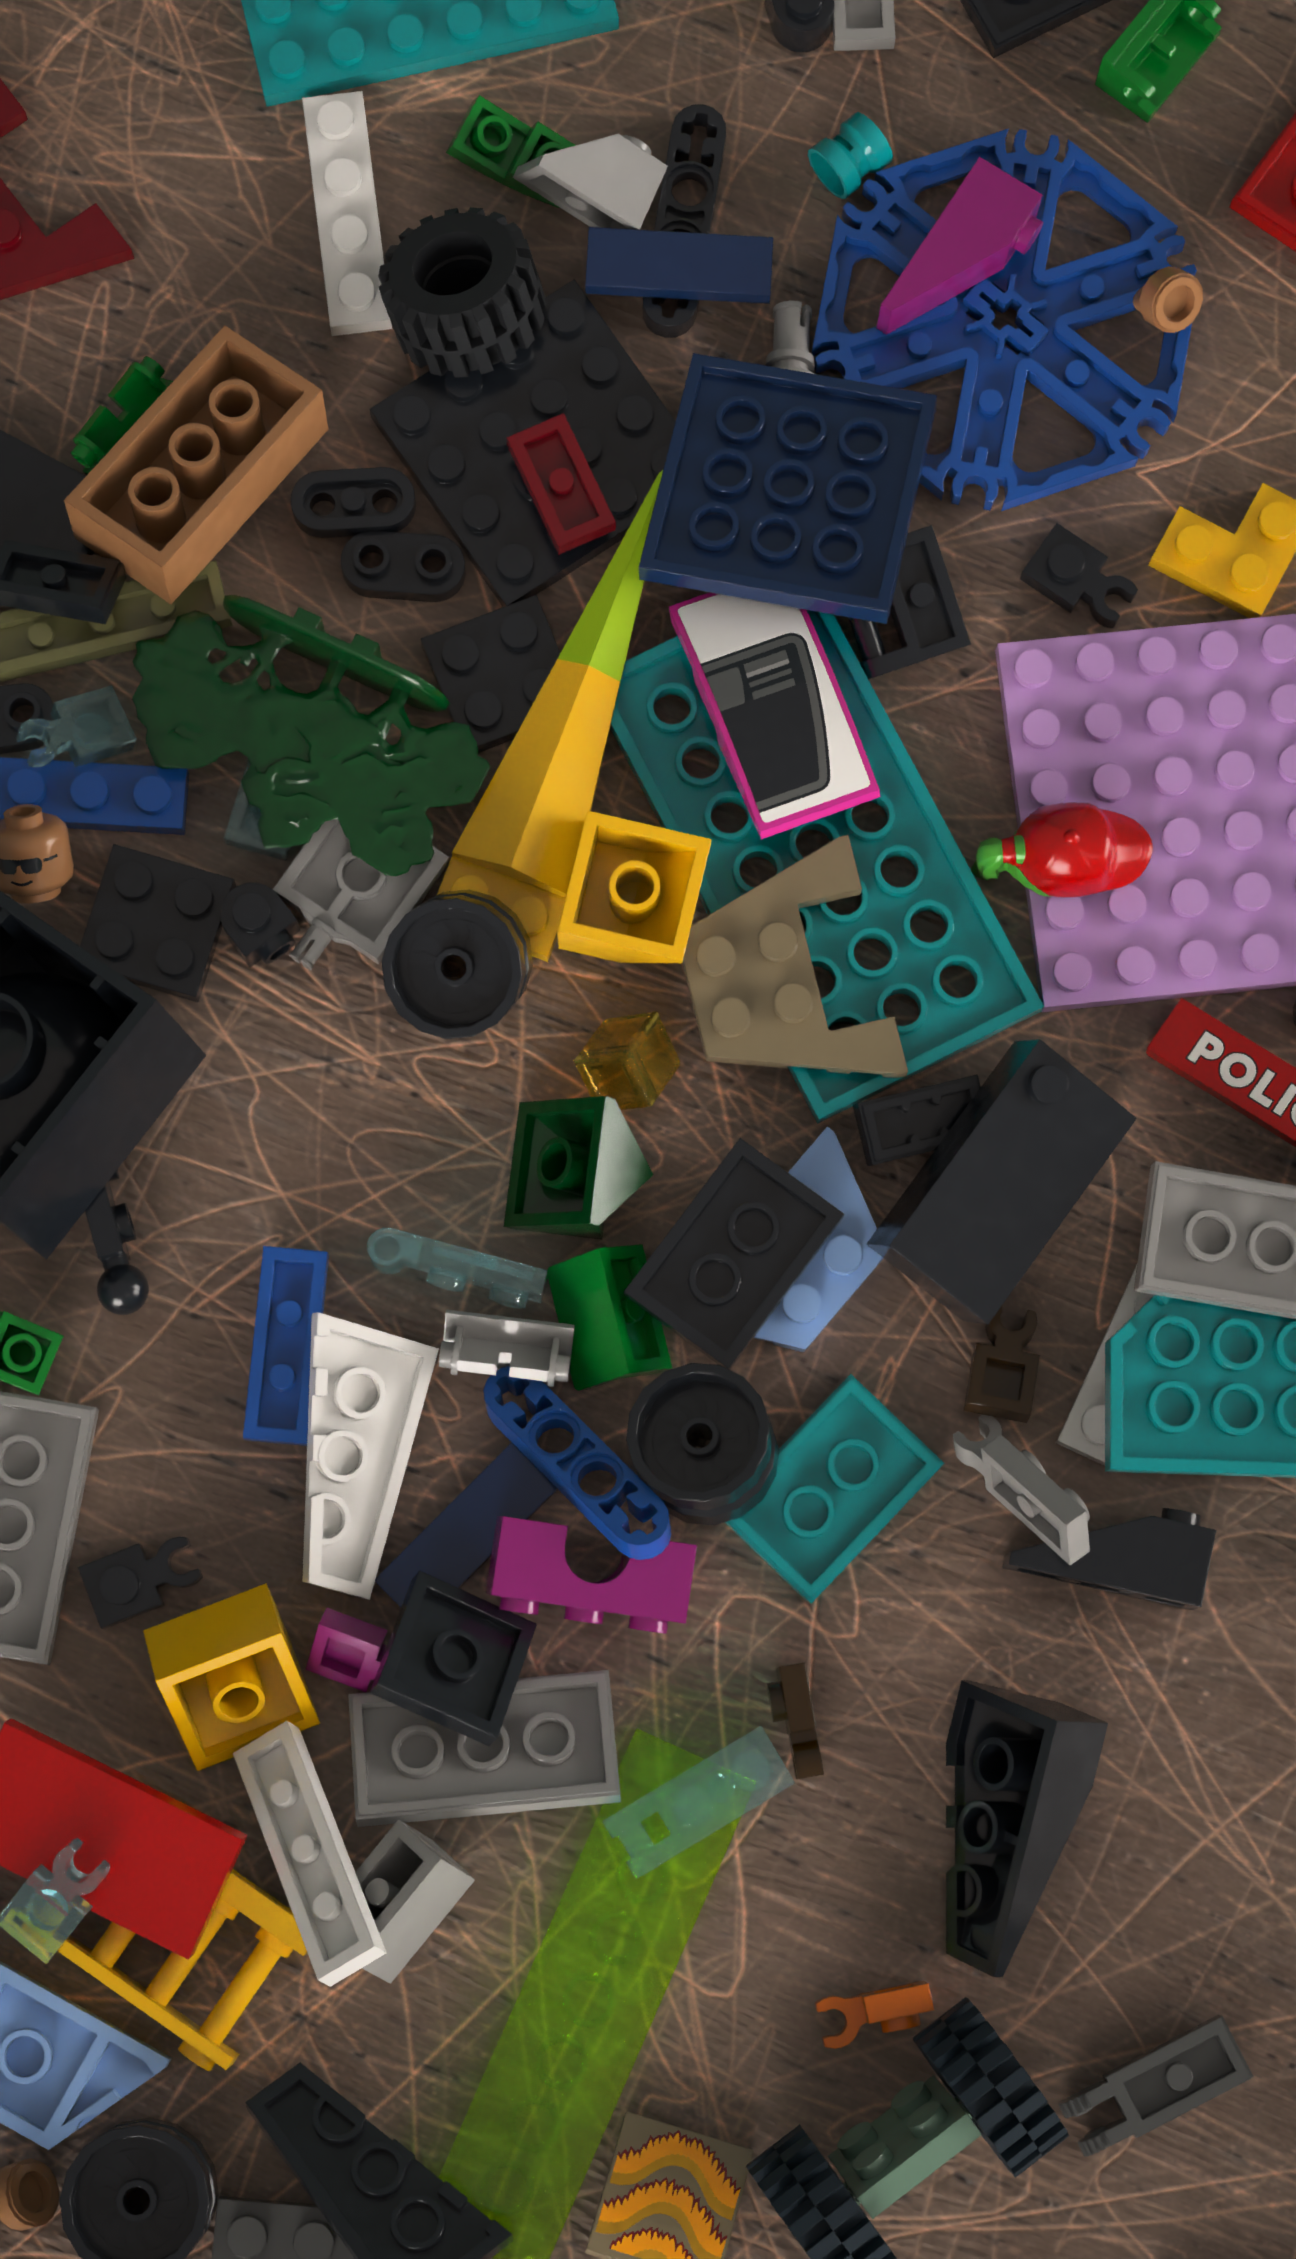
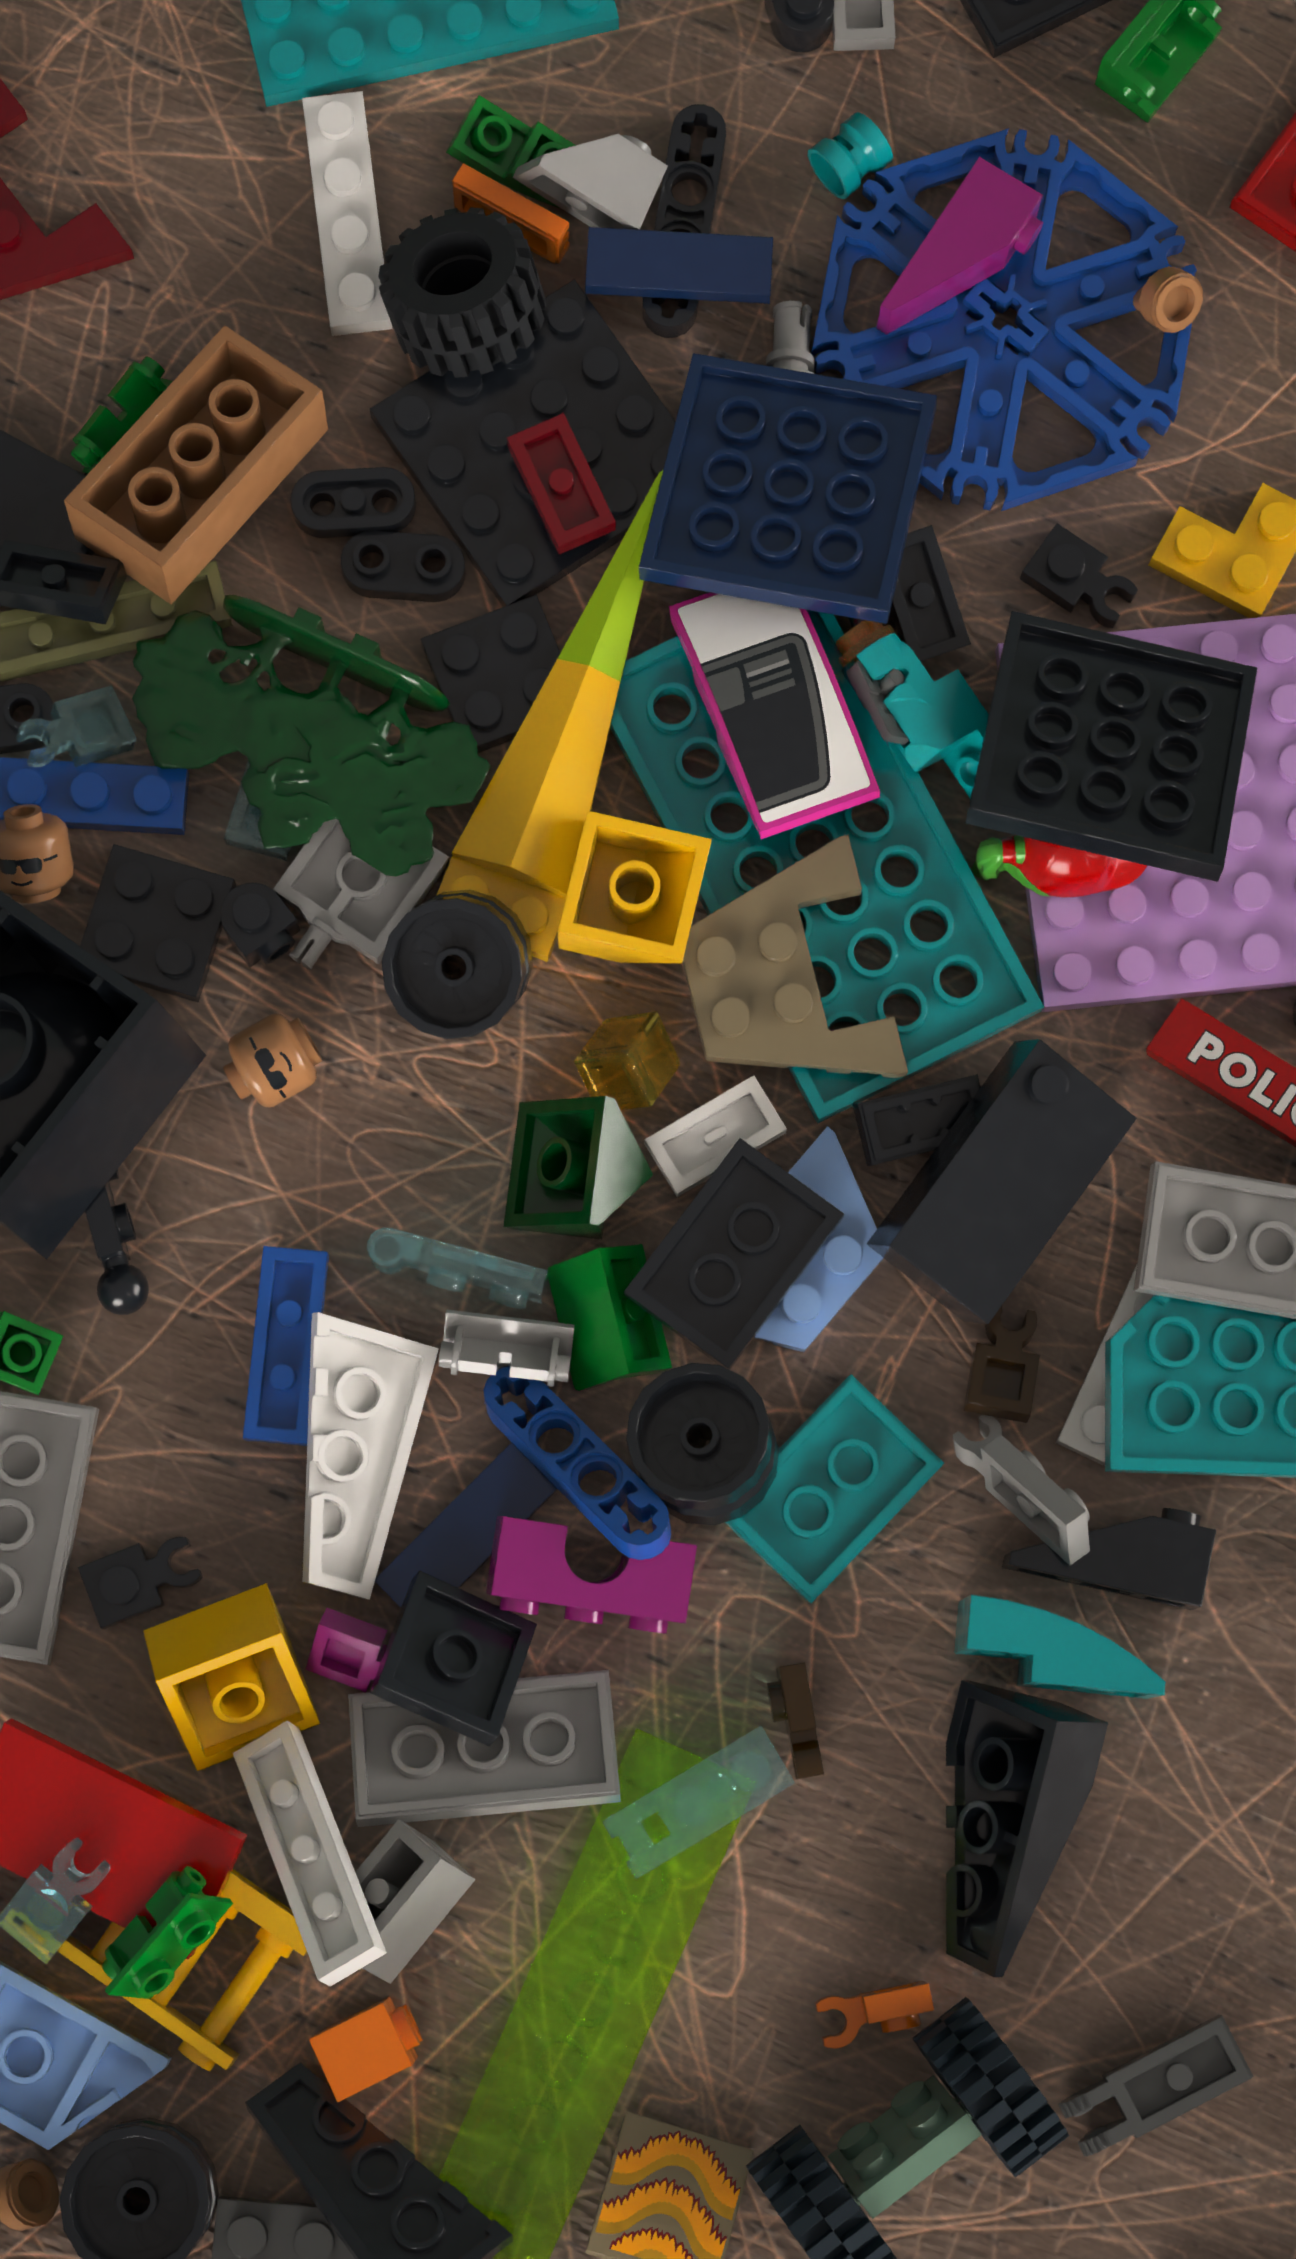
none -> green hinge [102,1866,233,1999]
none -> medium nougat head [223,1013,323,1108]
none -> orange brick [309,1996,423,2102]
none -> orange tile [452,163,570,264]
none -> white plate [644,1075,787,1197]
none -> teal plate [835,620,988,798]
none -> teal slope [954,1595,1166,1699]
none -> black plate [965,611,1257,882]

